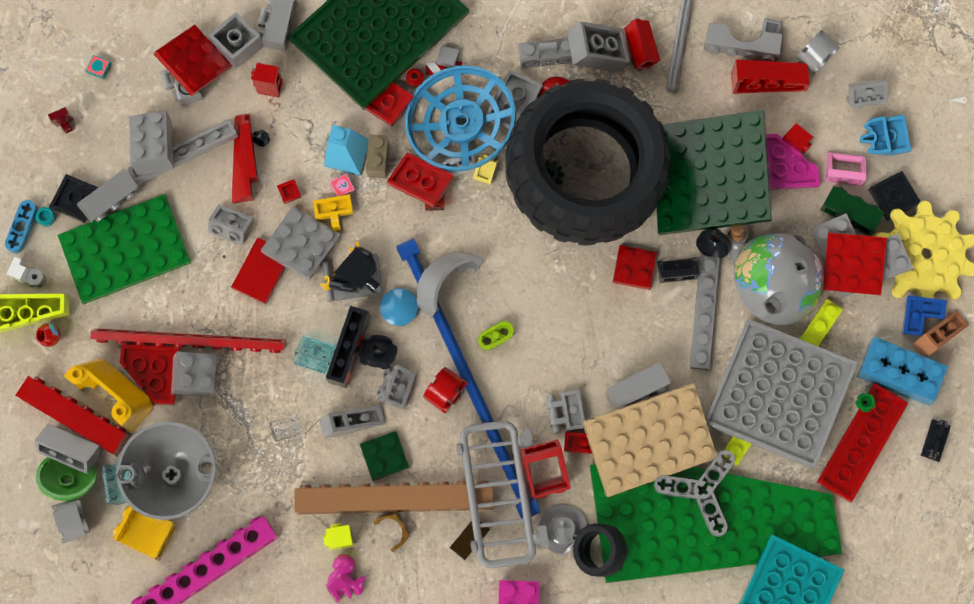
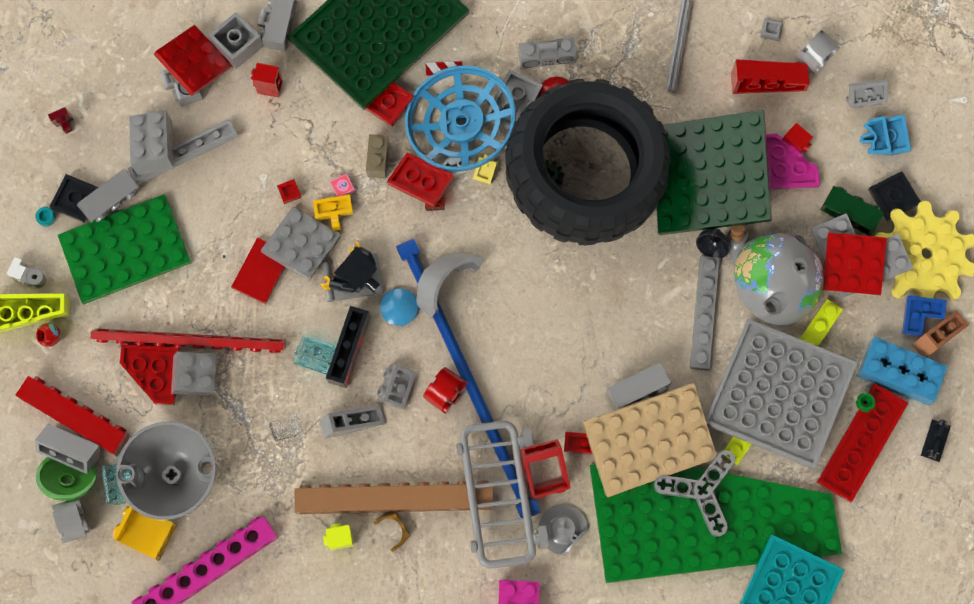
dark azure beam [5,200,38,254] -> none
yellow windscreen [64,358,154,434] -> none
tile [86,55,111,79] -> none
light grey bracket [208,204,253,244] -> none
red wedge [232,114,259,203] -> none
black plate [252,130,270,147] -> none
medium azure slope [324,125,369,176] -> none
dark pink animal [325,554,366,603] -> none
black plate [358,335,397,369] -> none
dark green plate [360,431,409,481] -> none
red plate [406,68,424,87] -> none
light grey tile [436,45,459,68] -> none
dark brown tile [450,521,490,561] -> none
lime plate [478,321,514,351] -> none
light grey plate [546,390,585,434] -> none
light grey brick [567,21,630,72] -> none
black tyre [573,523,628,577] -> none
red plate [612,245,657,290] -> none
red brick [624,18,660,71] -> none
black hinge [657,257,700,283] -> none
light grey arch [704,23,782,62] -> none
bright pink tile [824,152,866,186] -> none

